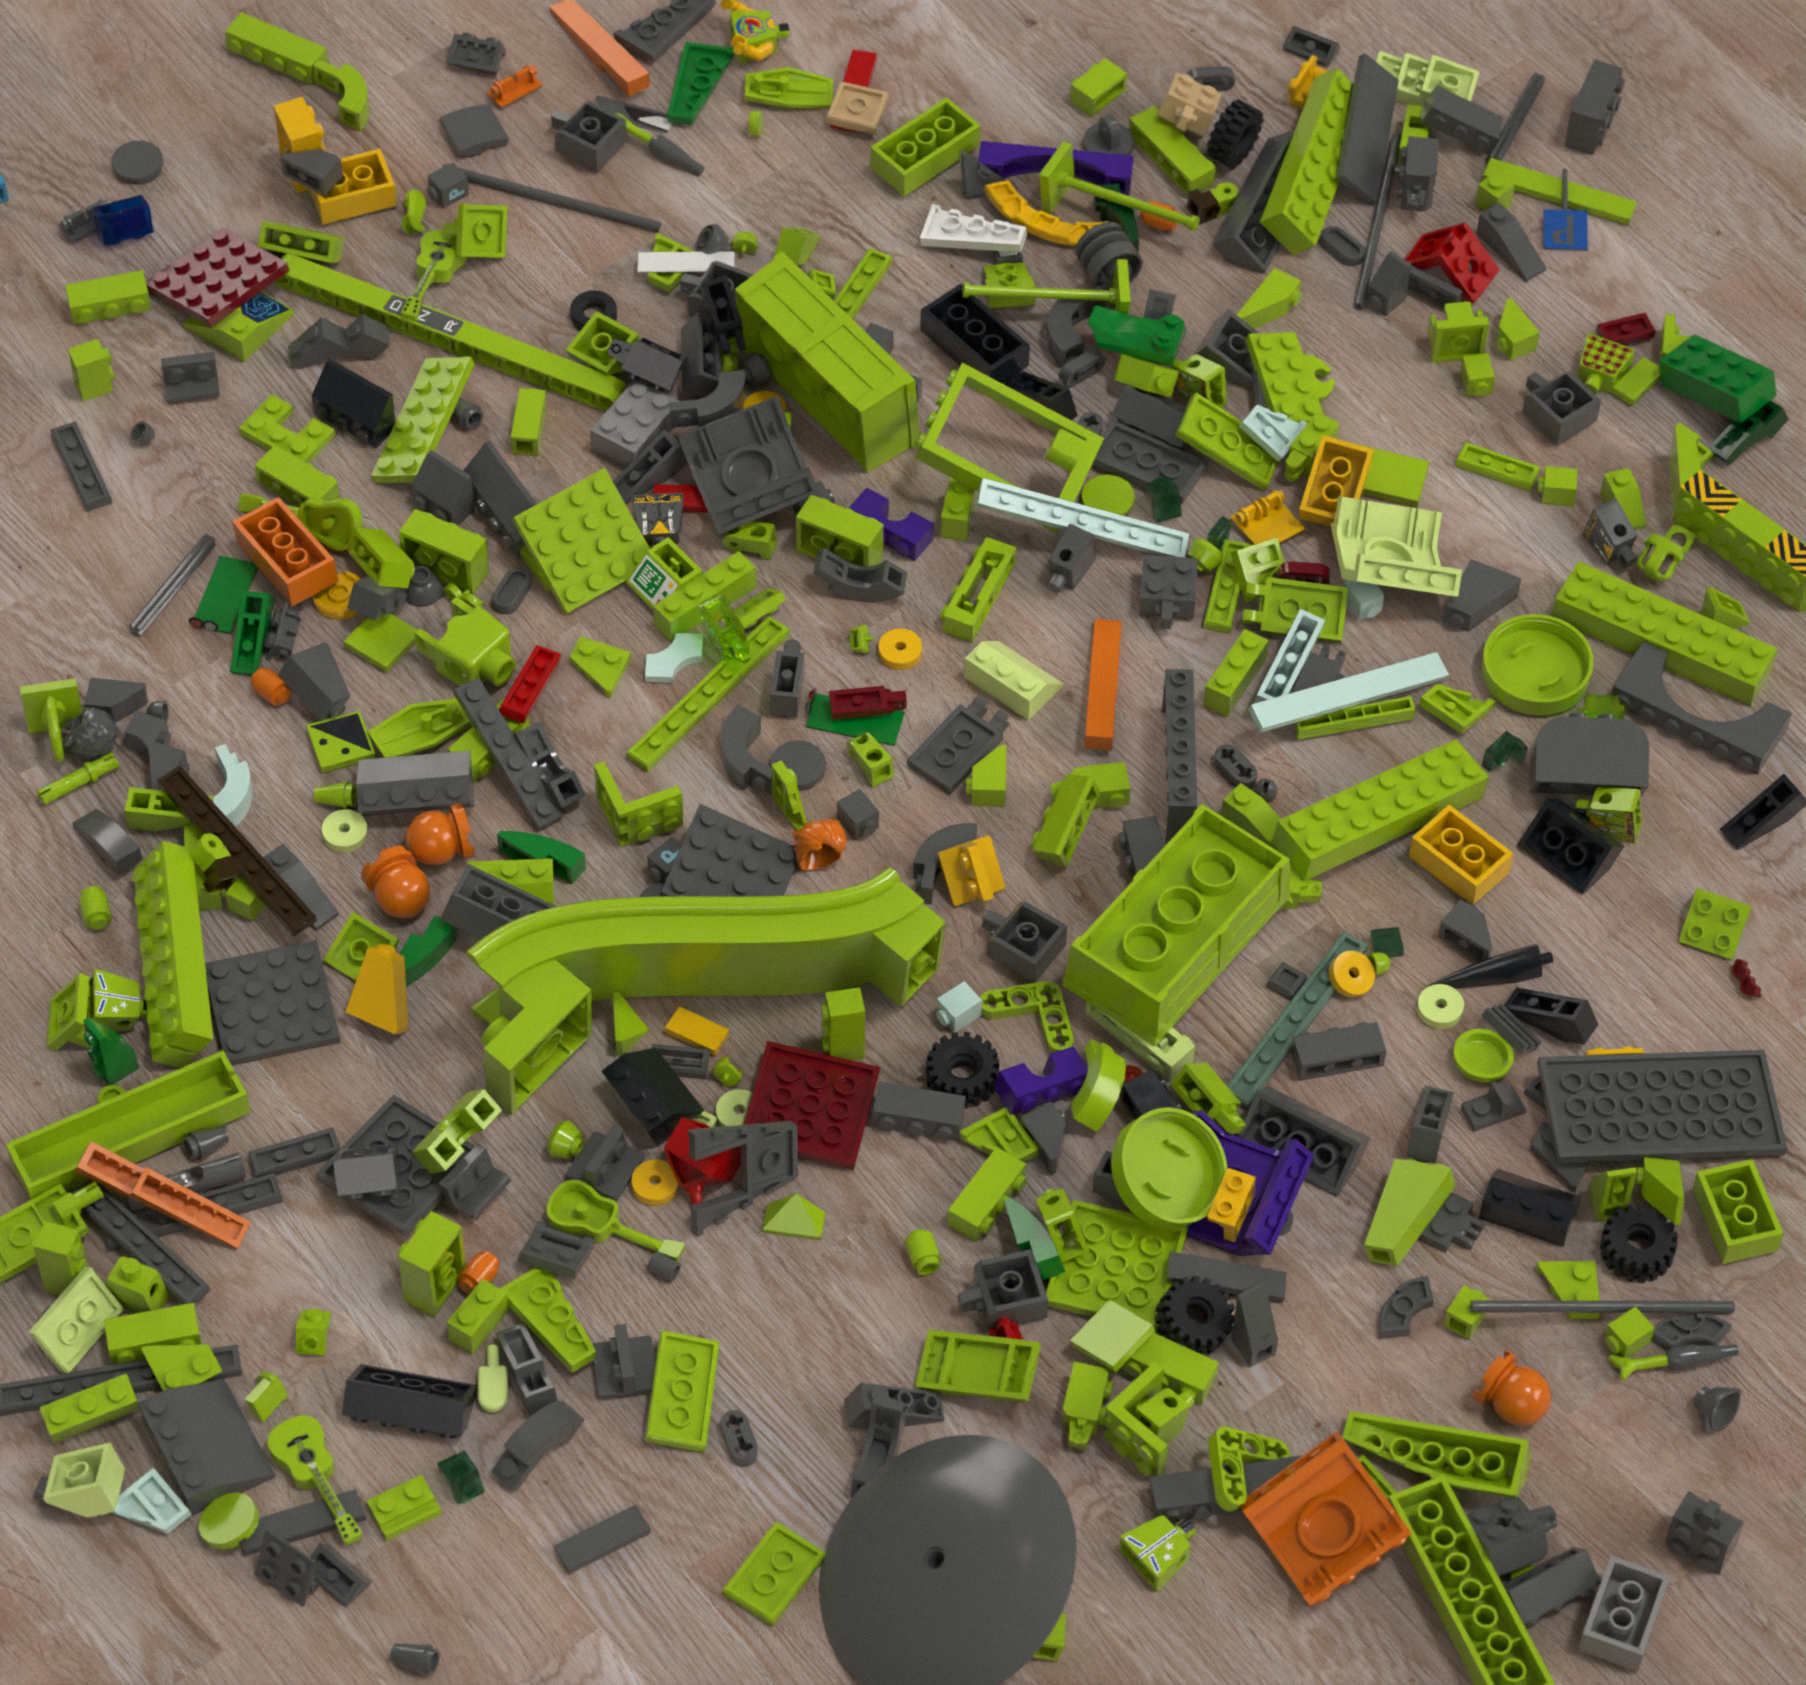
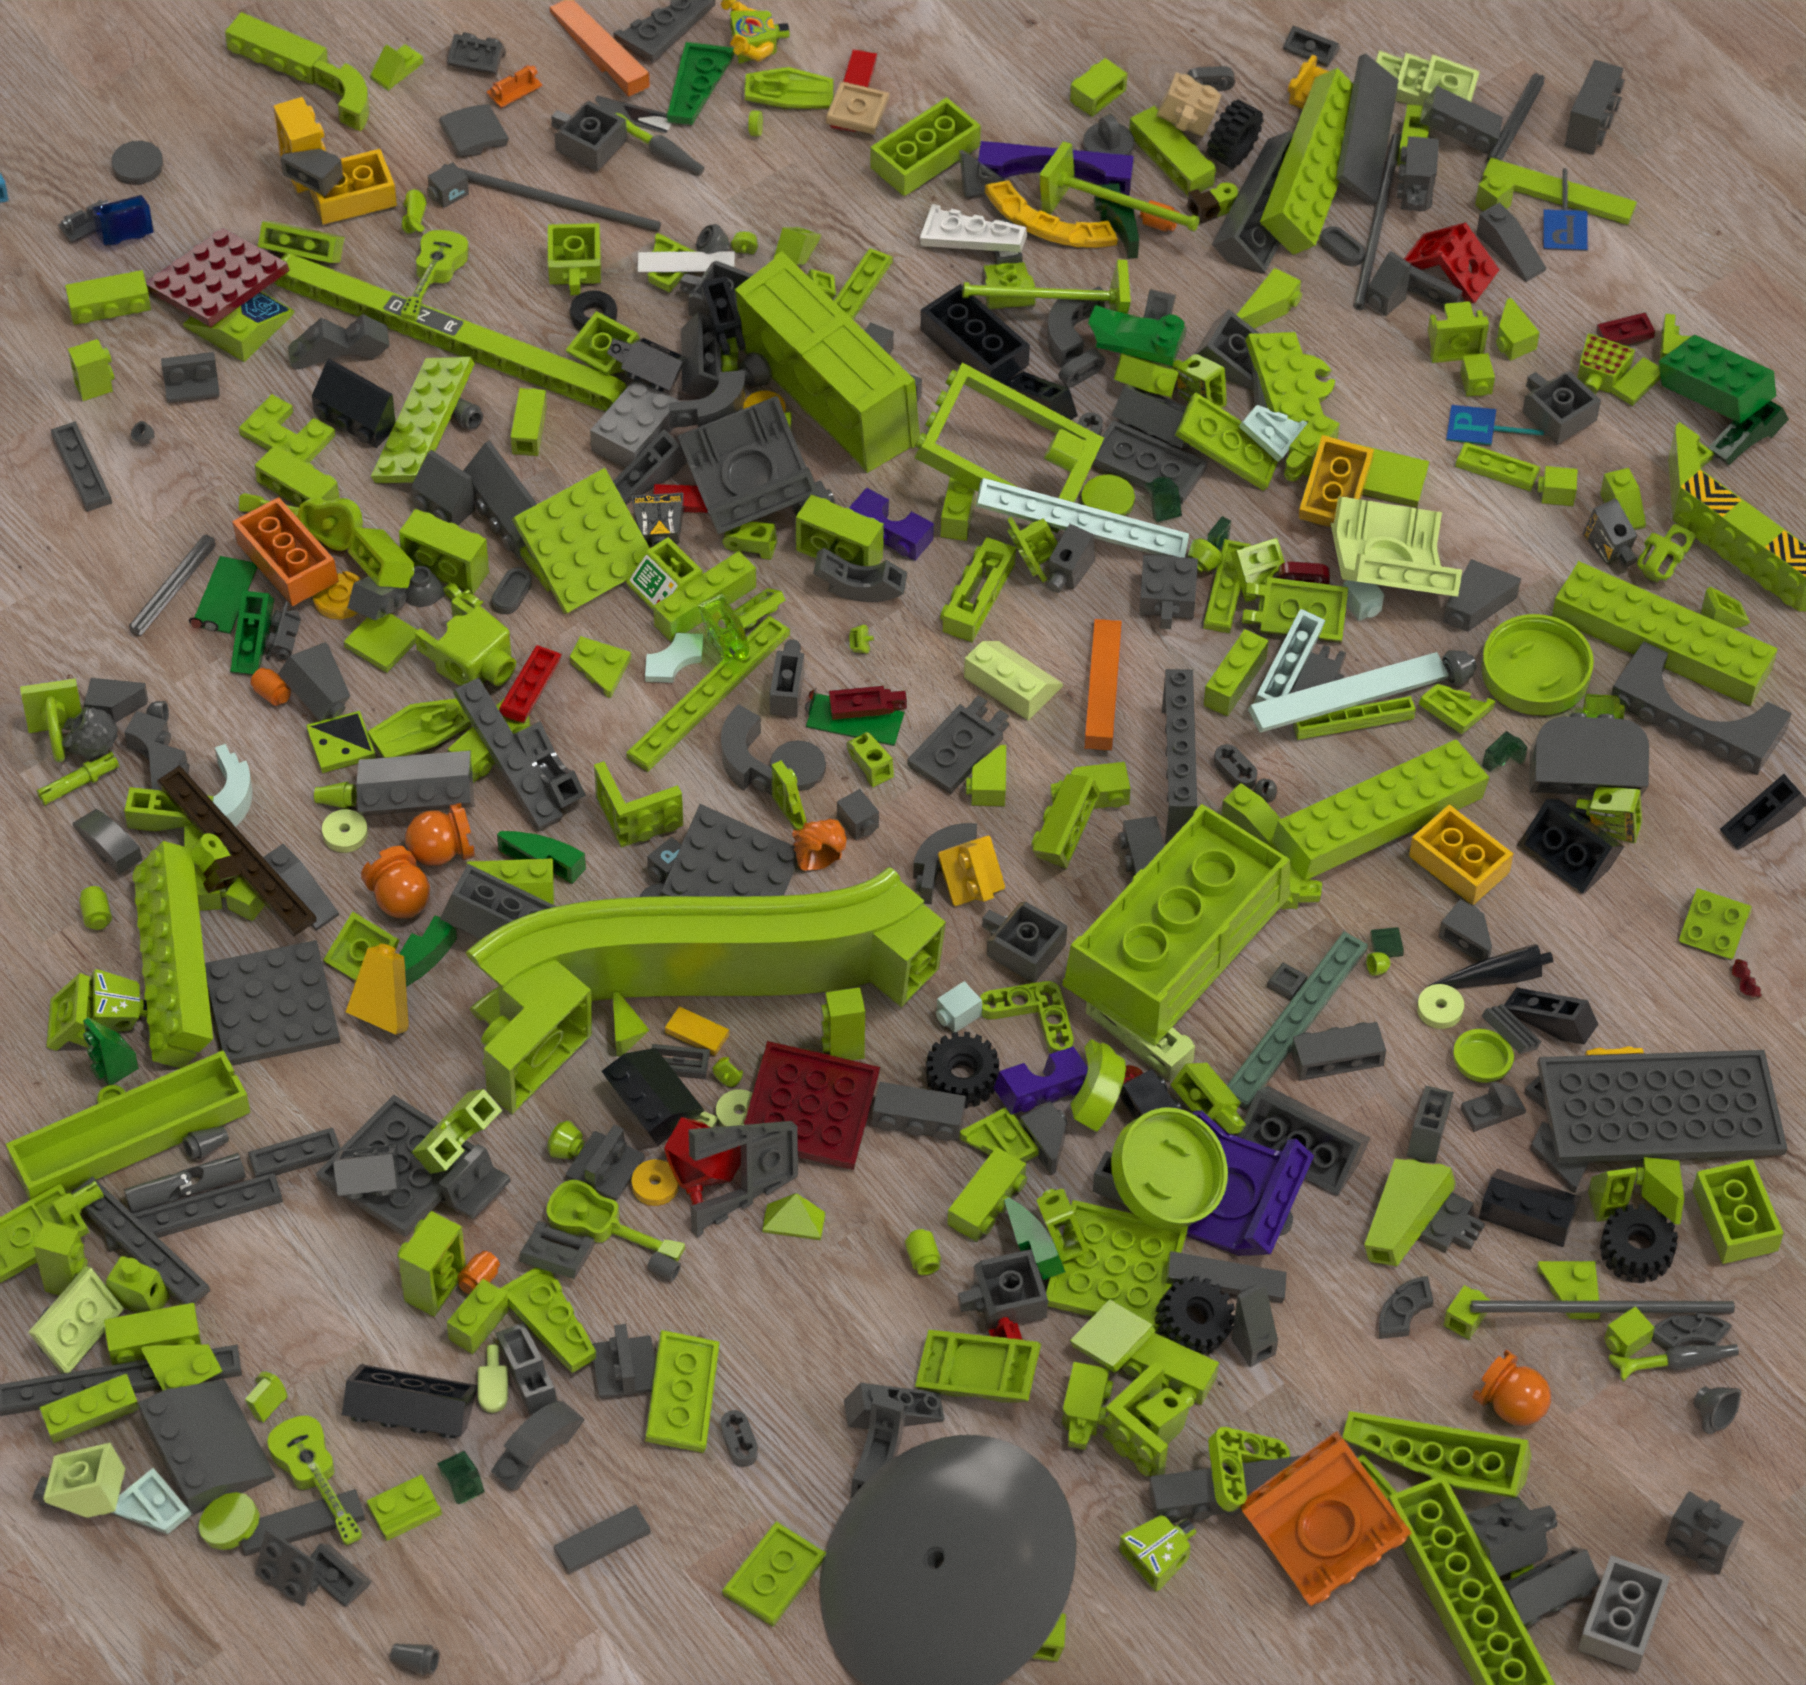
orange slope [74,1141,251,1249] -> none
lime bracket [296,1308,331,1356] -> none
lime bracket [443,203,508,258] -> none
yellow piece [878,628,922,670] -> none
dark grey wheel [1075,222,1143,291] -> none
yellow bracket [1207,1168,1256,1243] -> none
yellow hinge [1230,490,1305,544] -> none
yellow piece [1329,951,1375,998] -> none
none -> lime slope [370,44,424,91]
none -> lime hinge [548,223,601,295]
none -> lime bracket [1007,516,1058,582]
none -> dark grey cone [1442,650,1477,687]
none -> blue piece [1446,405,1544,445]

